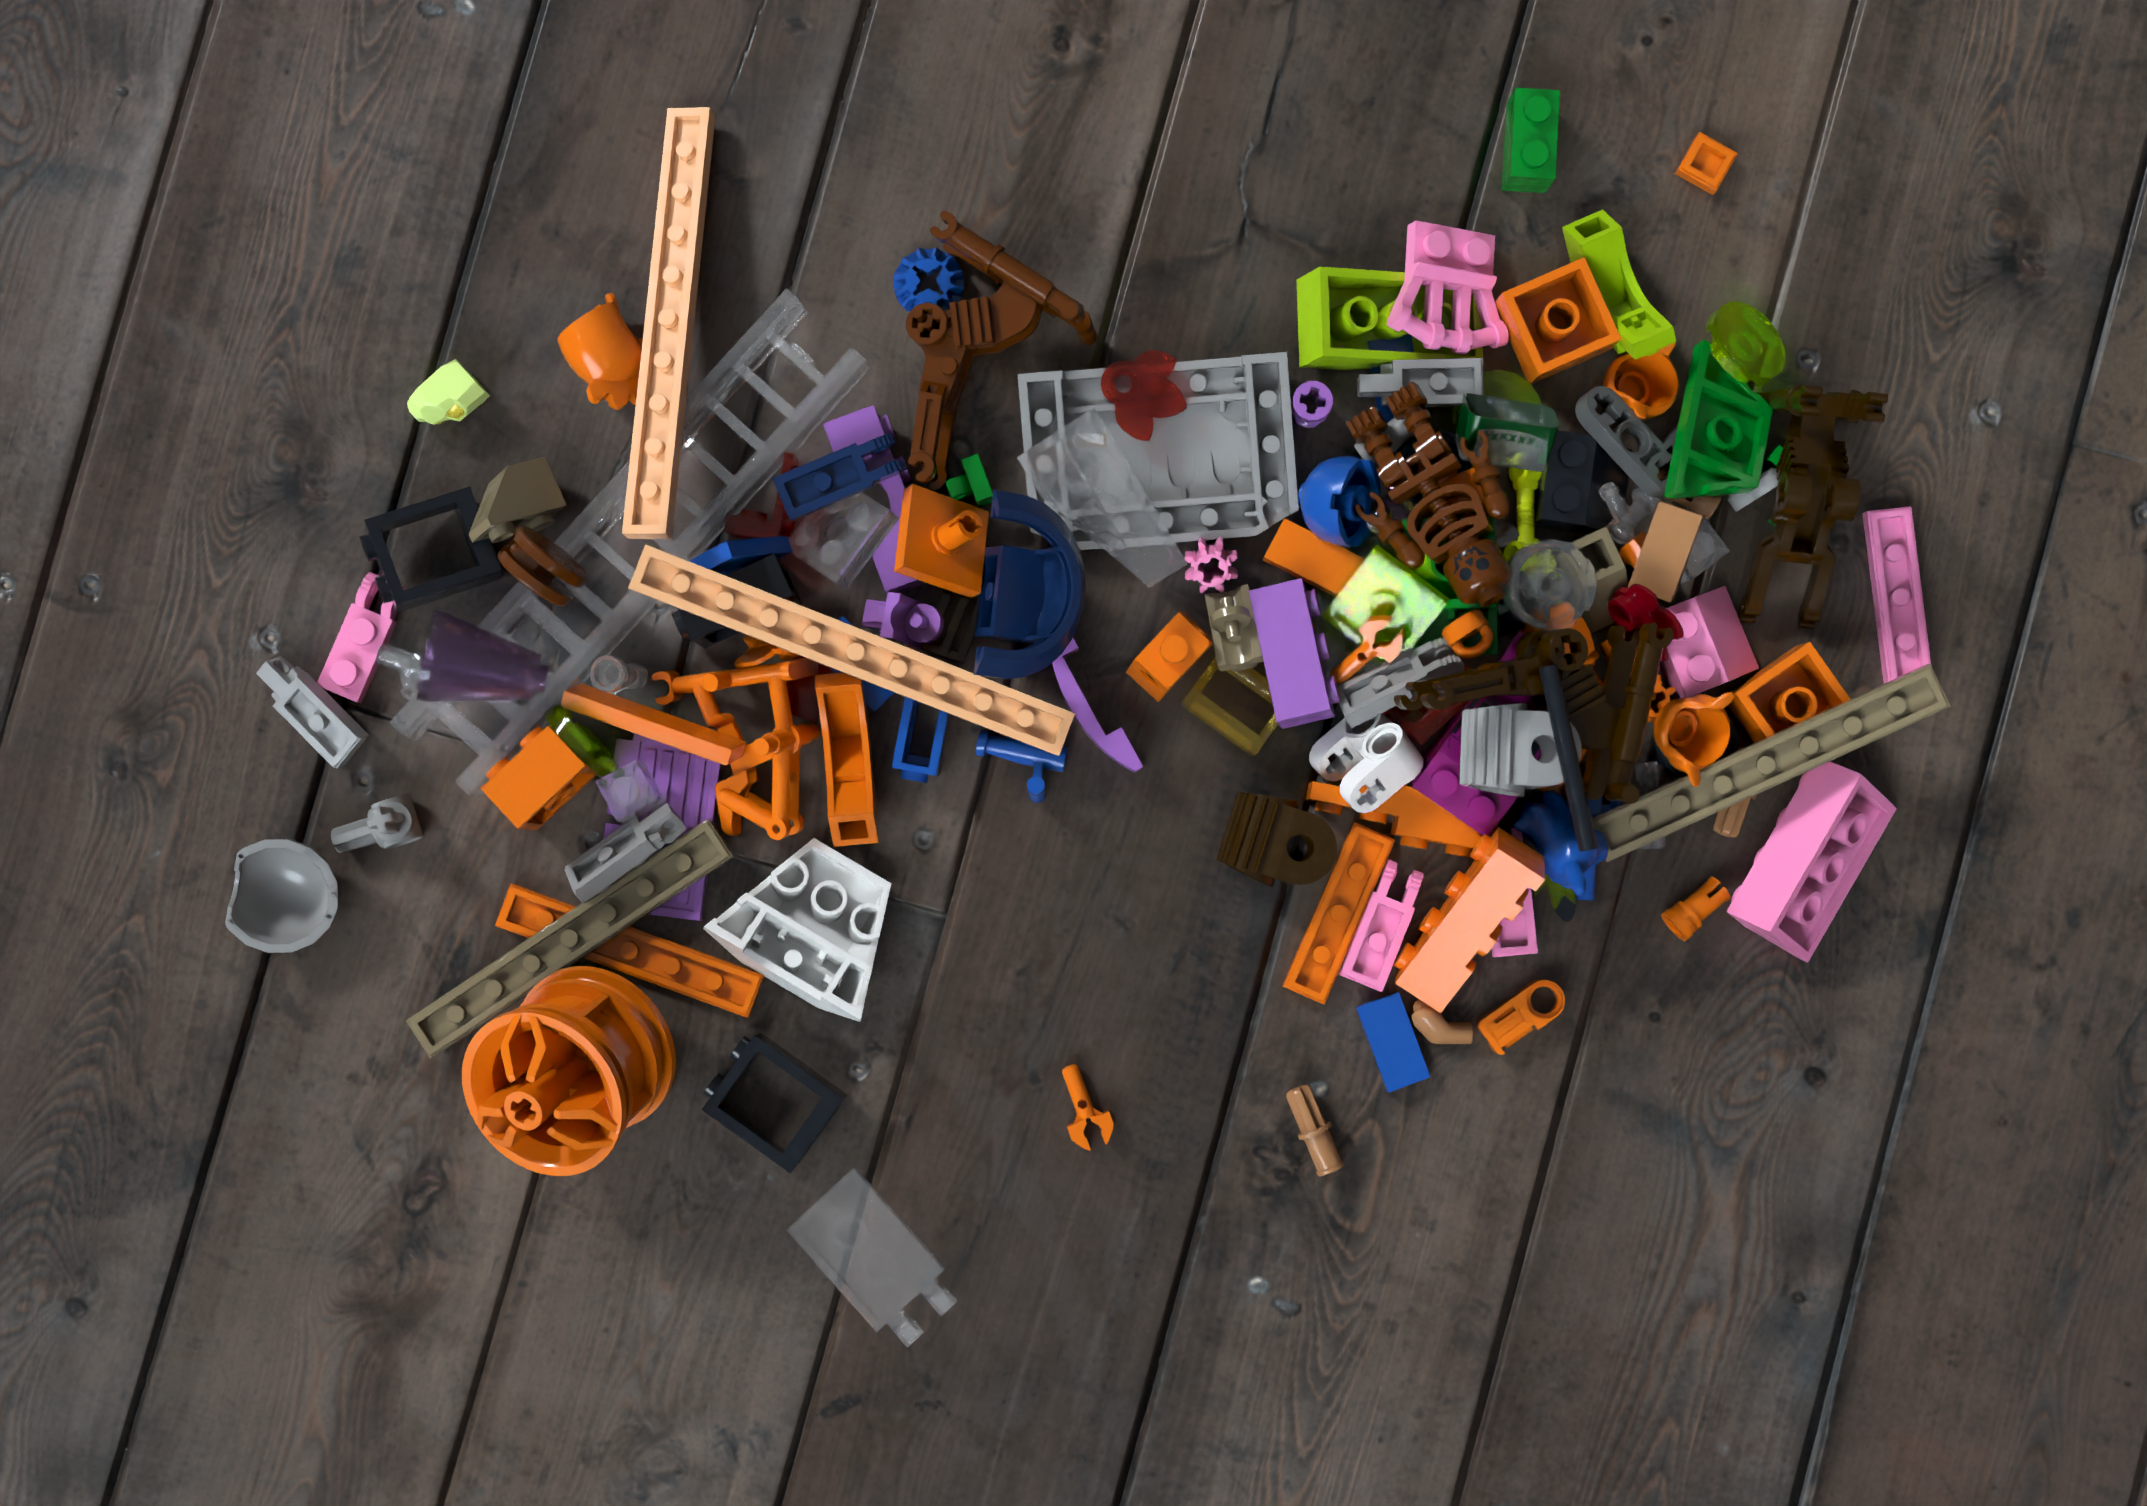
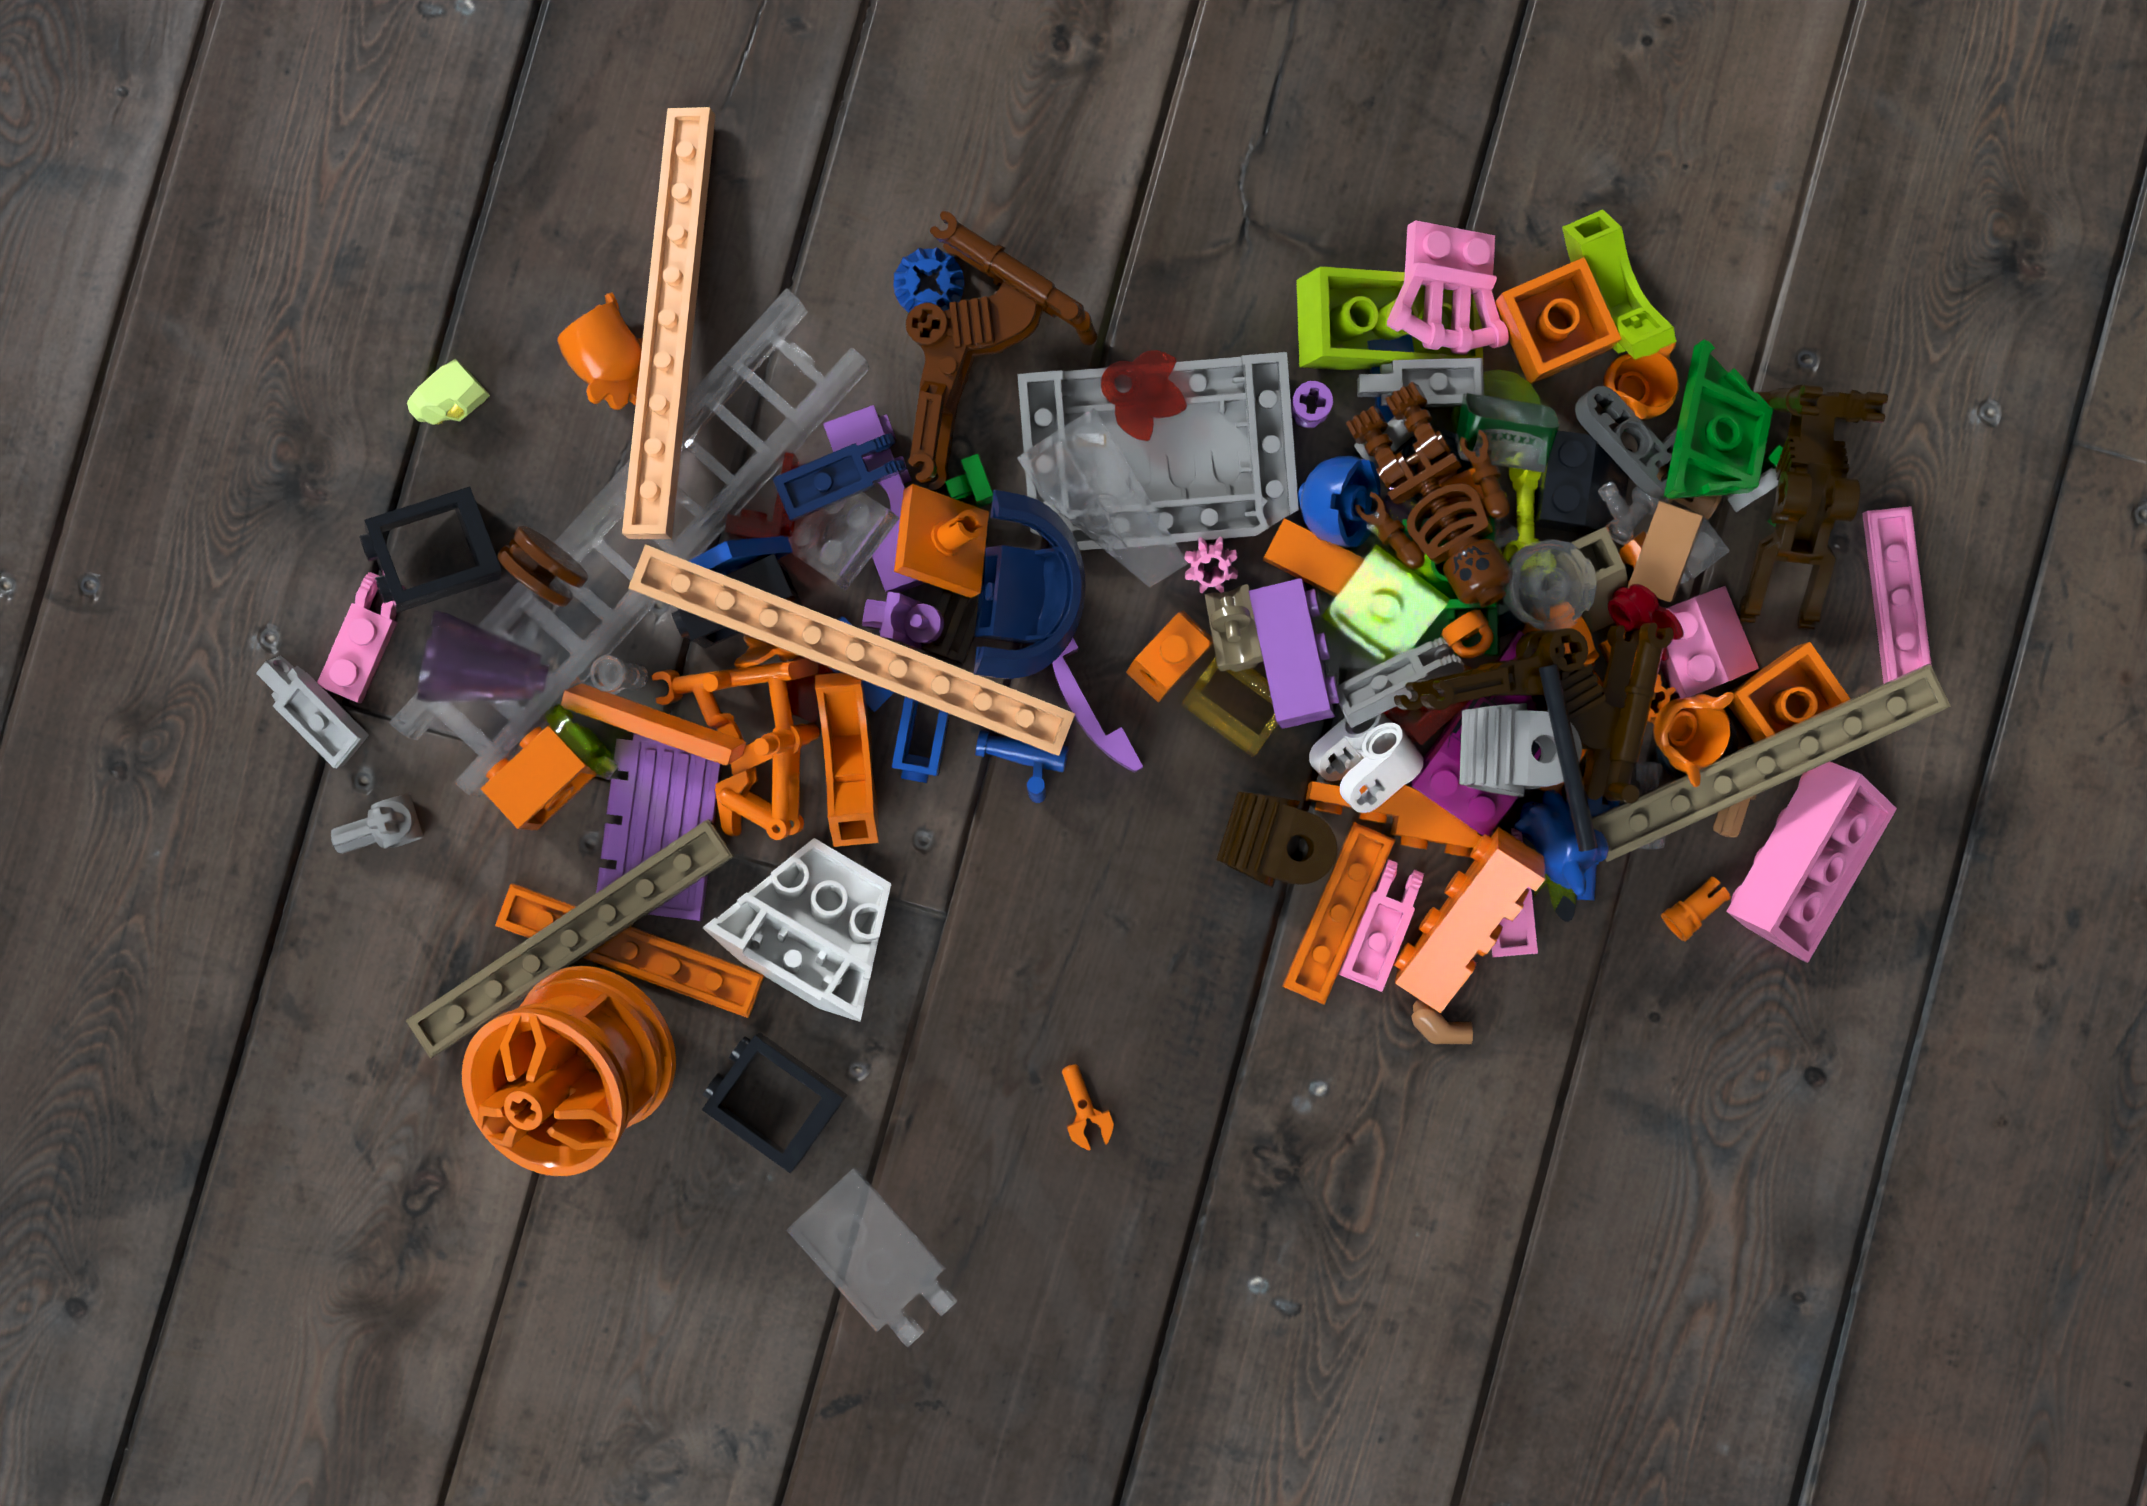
light grey cylinder [225,839,338,953] -> none
clear arm [376,643,431,701] -> none
dark tan slope [469,457,567,543] -> none
light grey hinge [564,803,686,904] -> none
clear brick [596,760,666,823] -> none
medium nougat axle [1286,1084,1344,1176] -> none
orange bar [1330,615,1405,685] -> none
blue tile [1355,991,1431,1093] -> none
orange piece [1475,979,1565,1055] -> none
green brick [1502,88,1560,193] -> none
orange tile [1674,132,1738,195] -> none
clear neon green tile [1706,301,1786,386] -> none

